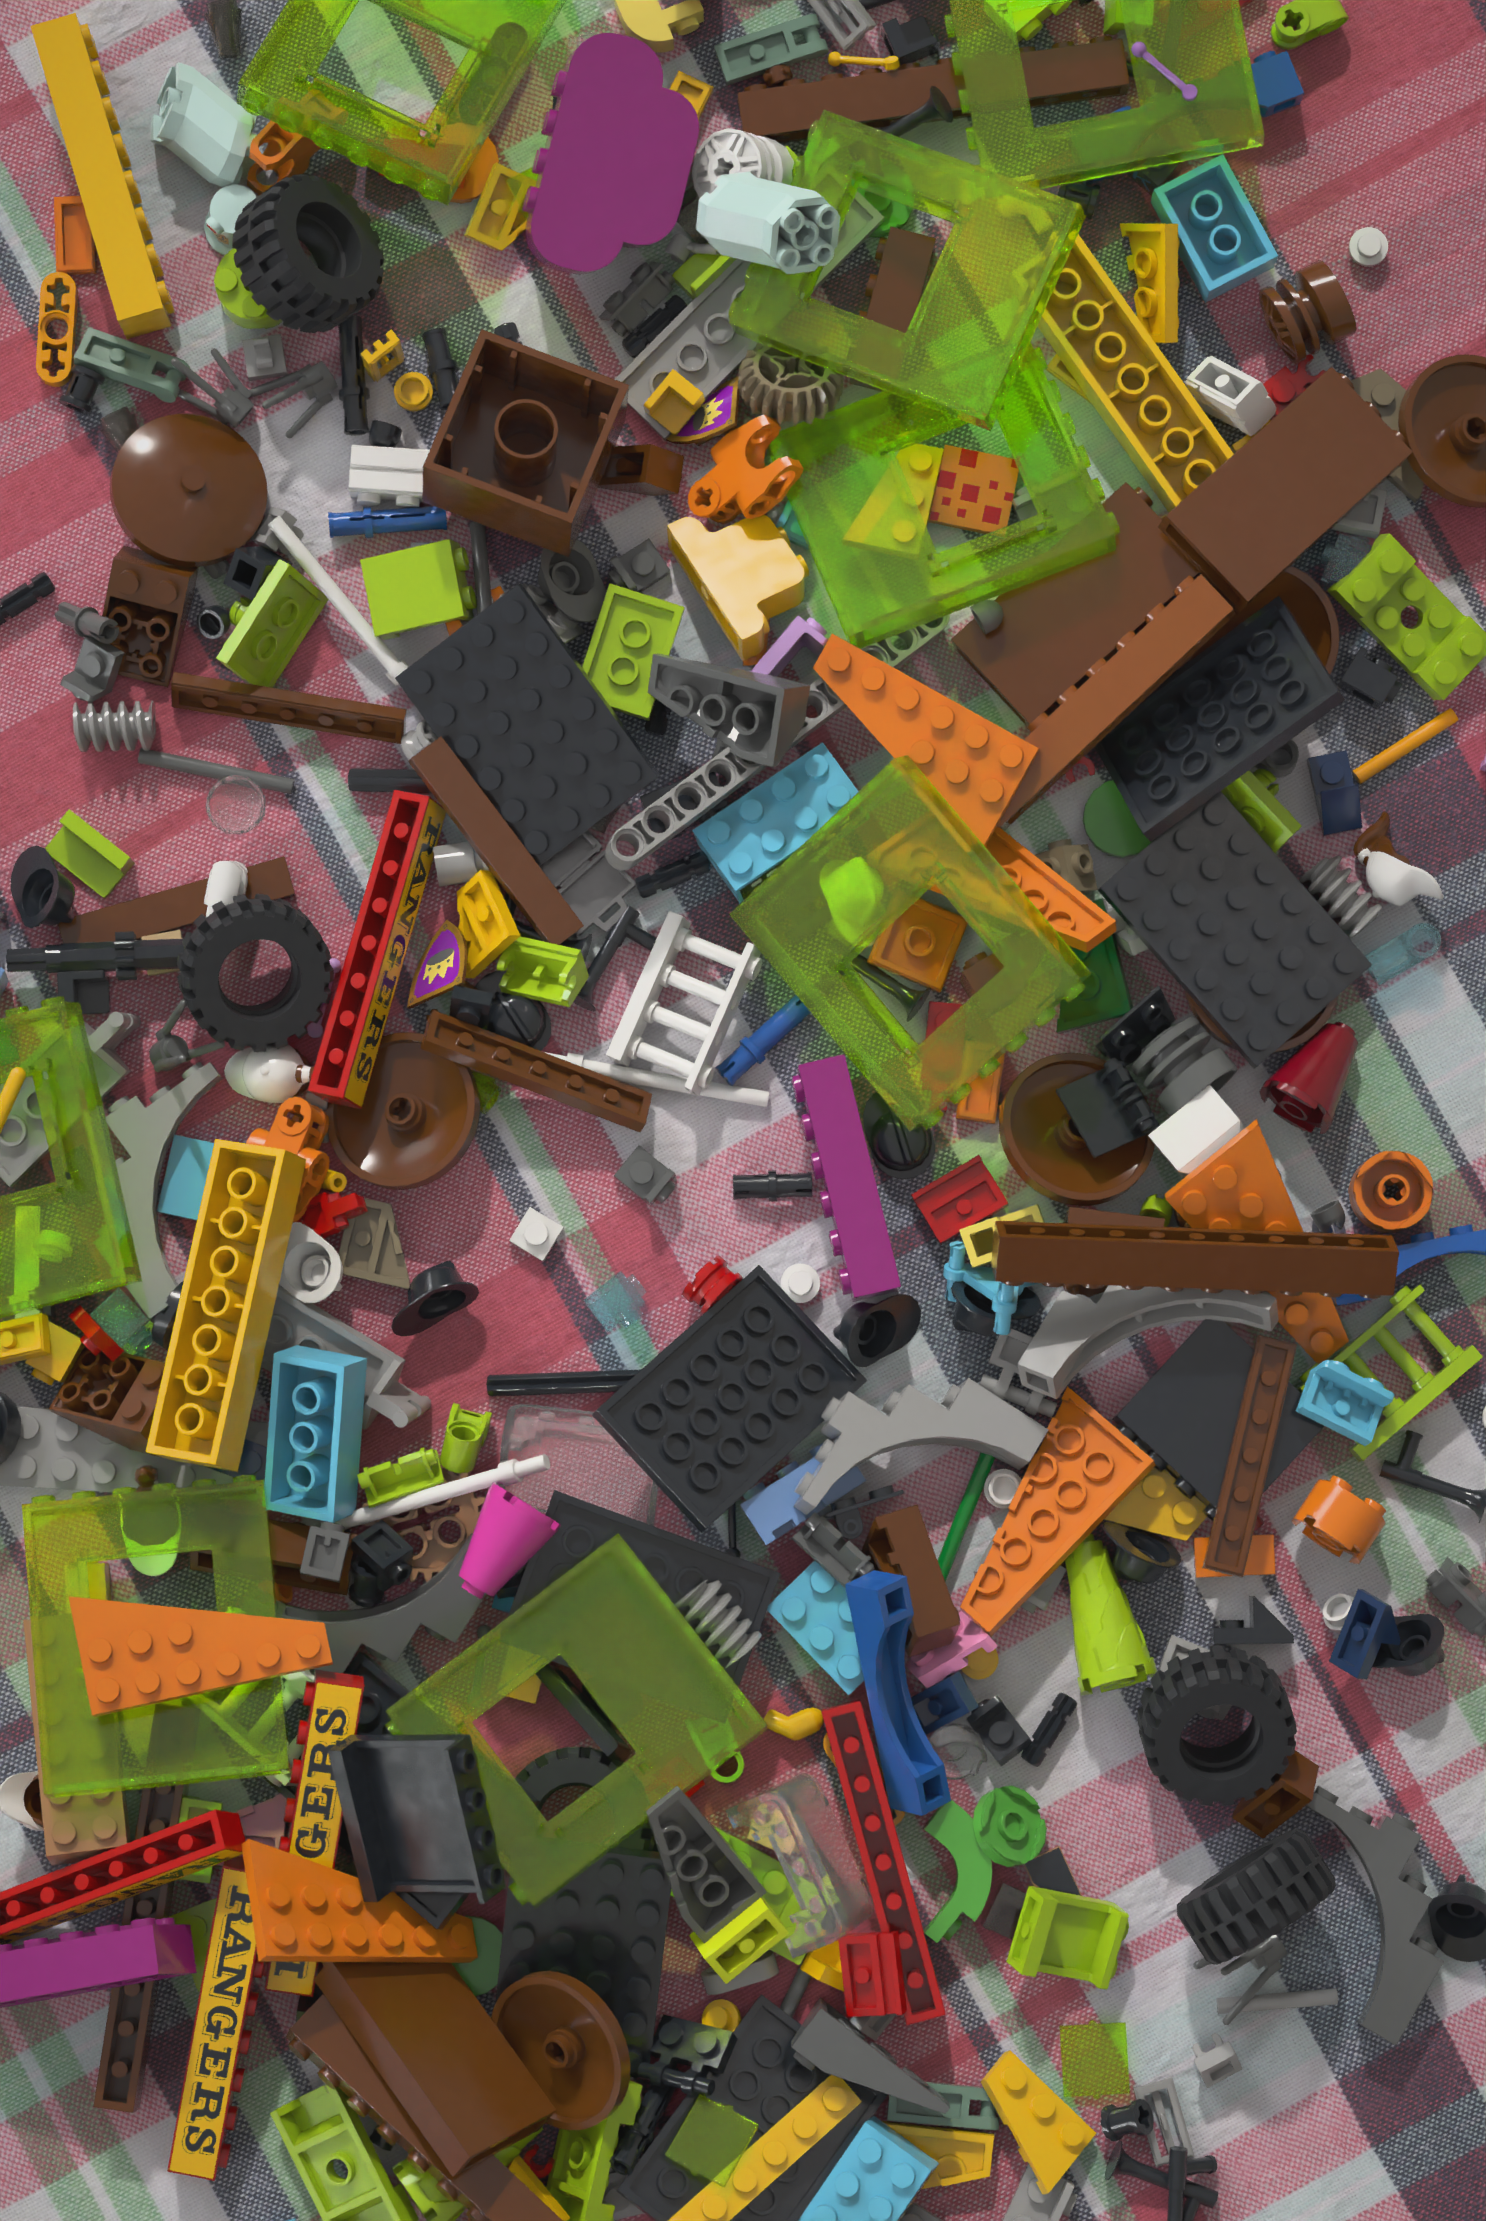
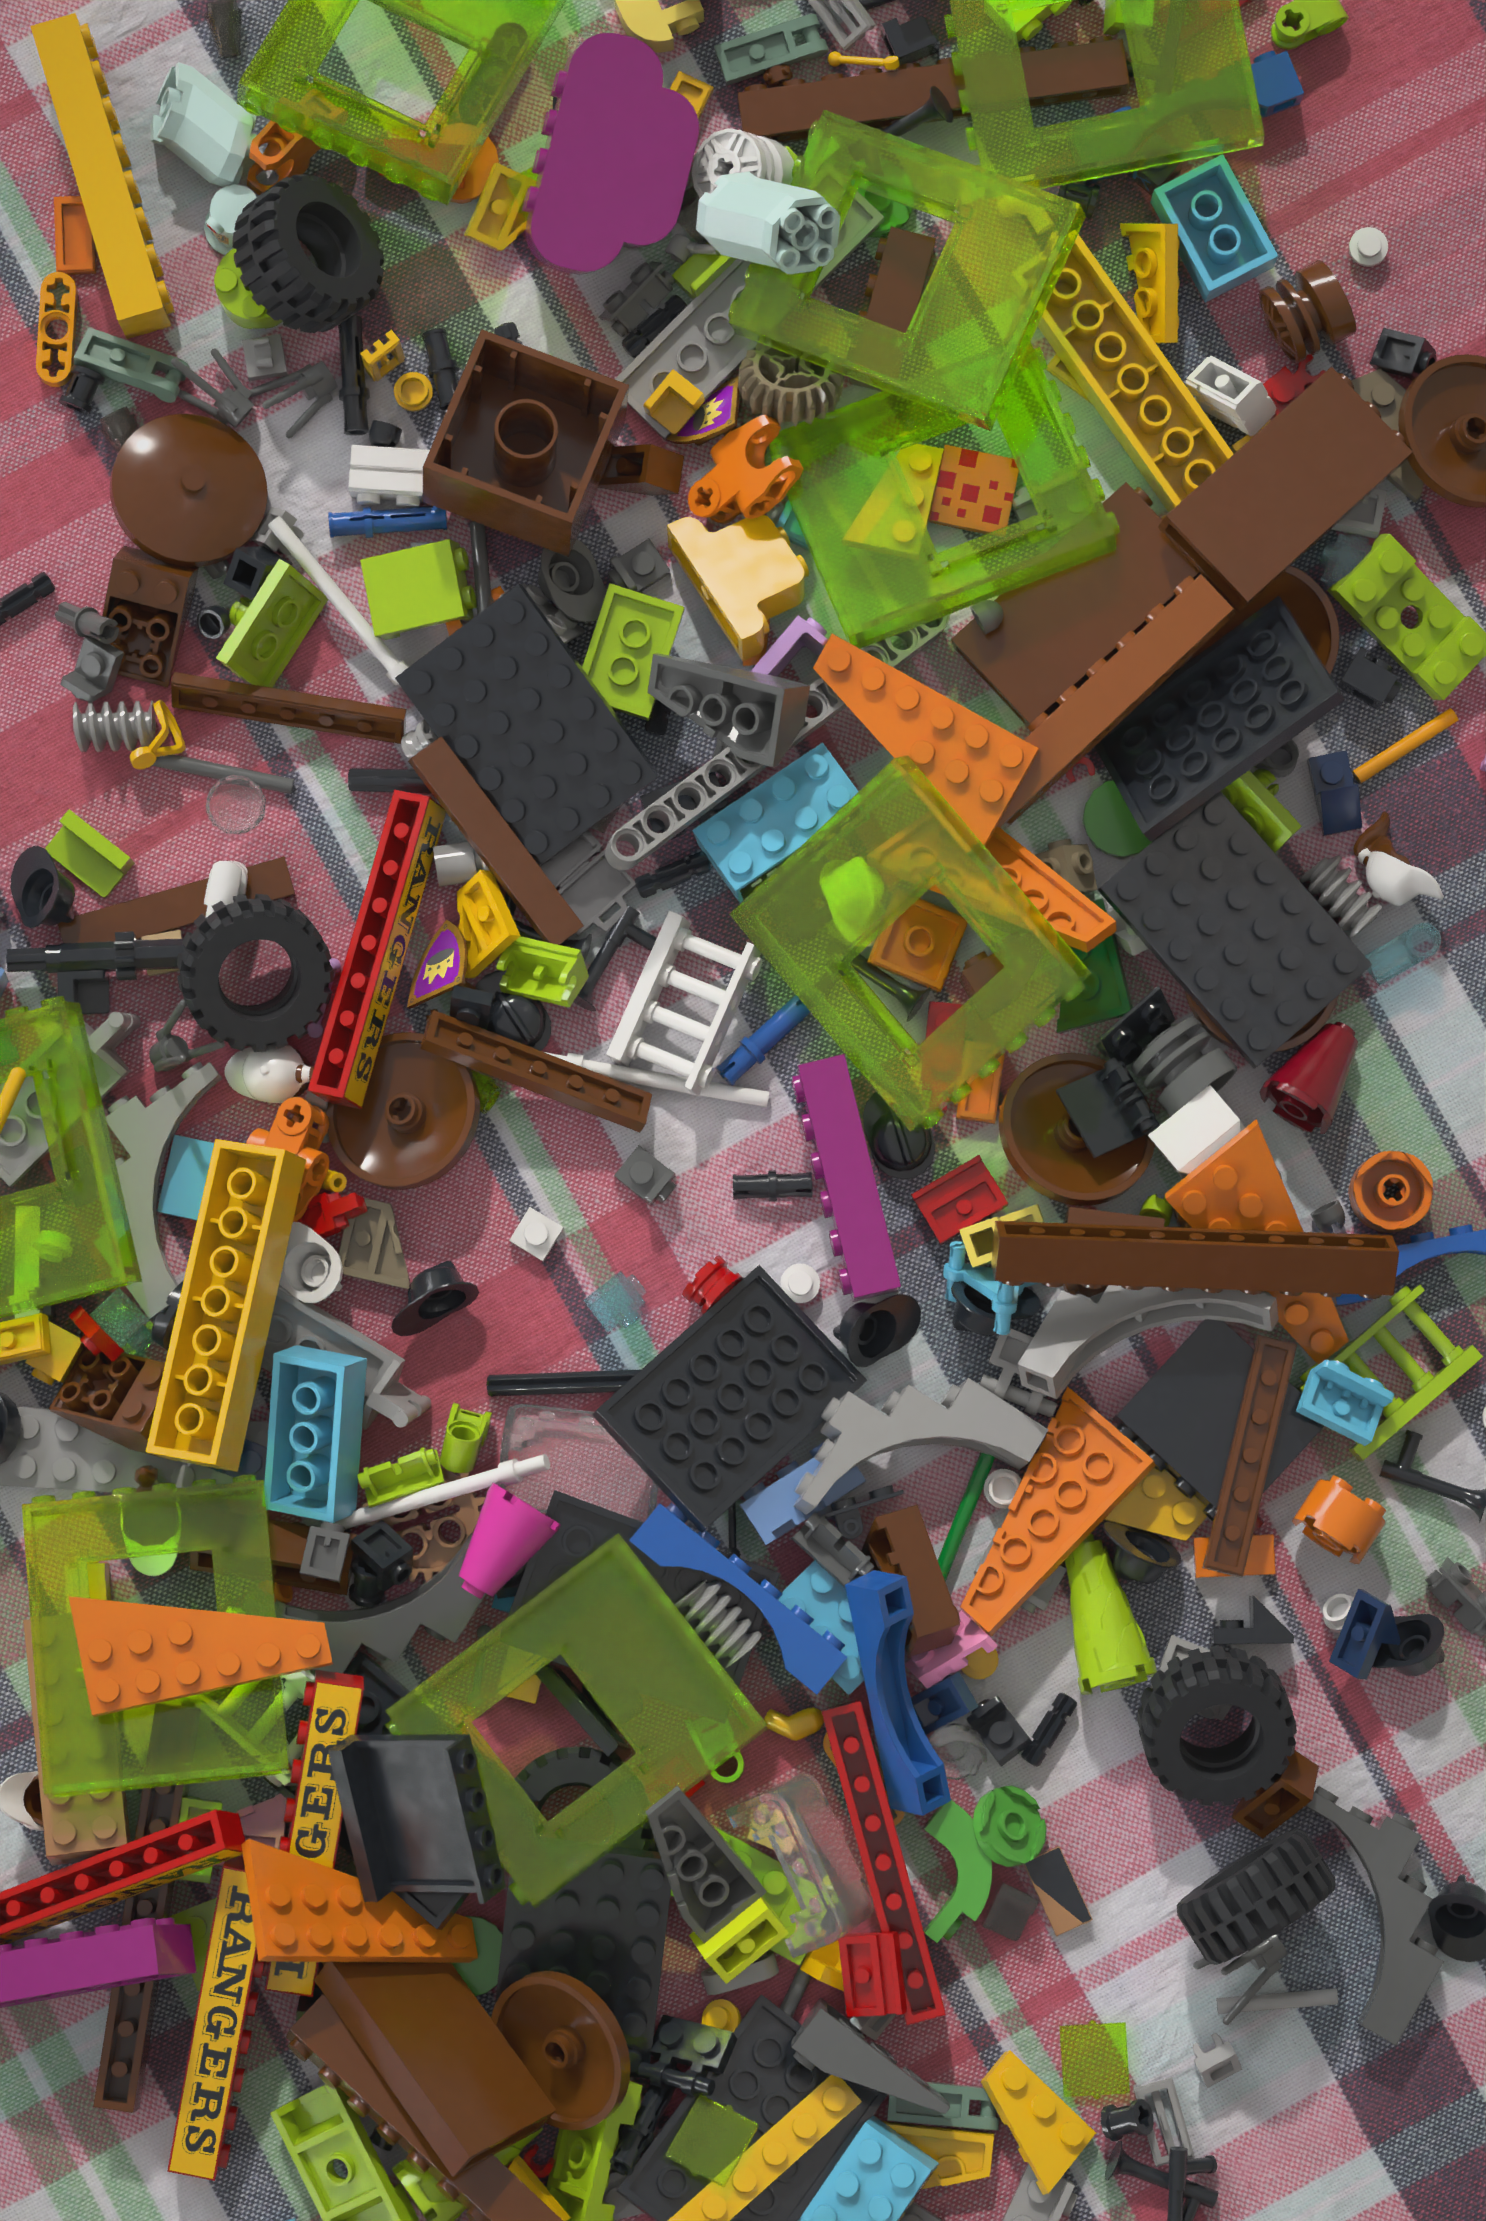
lime panel [1006,1886,1129,1990] -> none
medium lavender hinge [1131,42,1198,101] -> none
none -> yellow piece [129,700,186,770]
none -> blue arch [629,1502,847,1695]
none -> black bracket [1370,328,1437,382]

